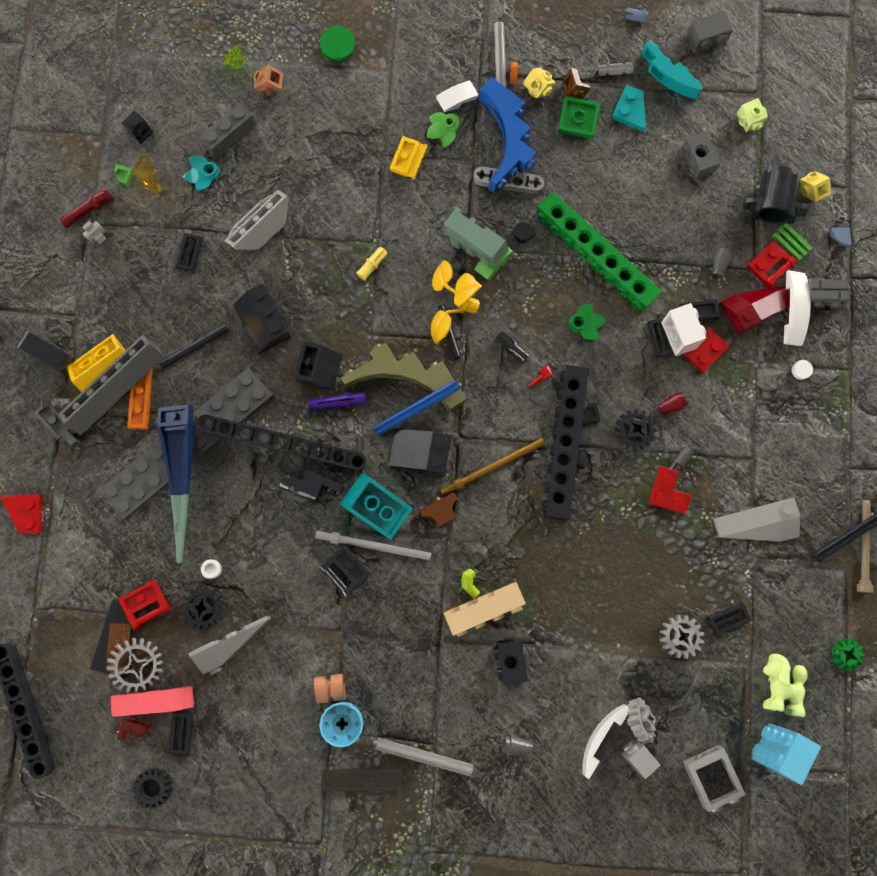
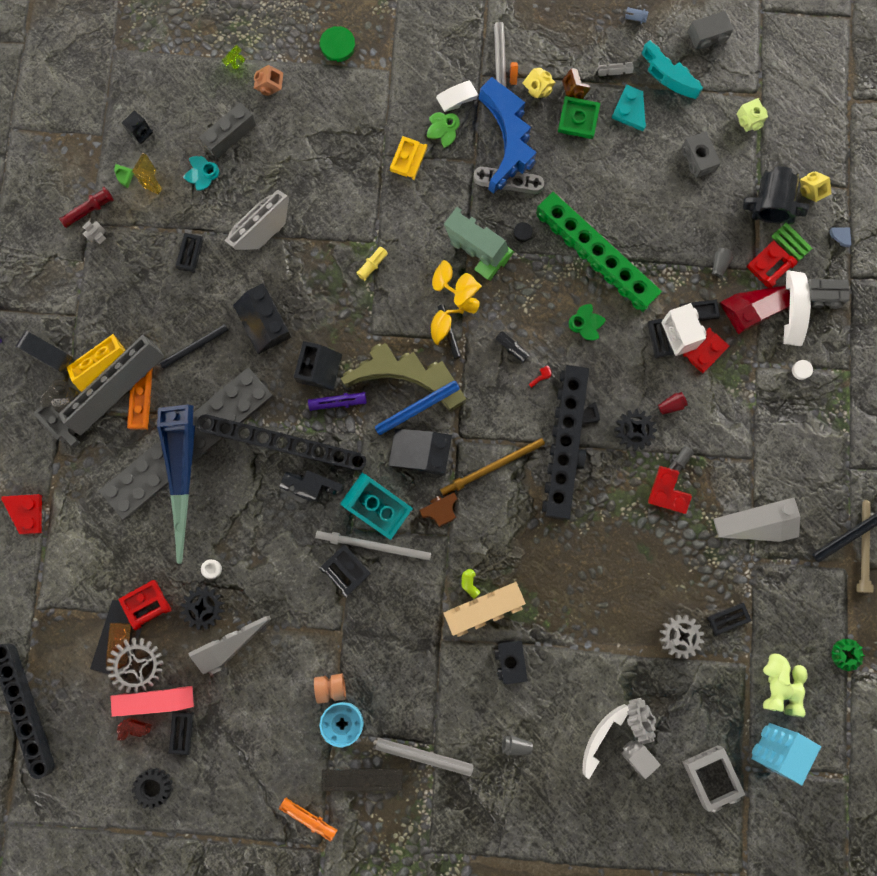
none -> orange pin [279,797,337,842]

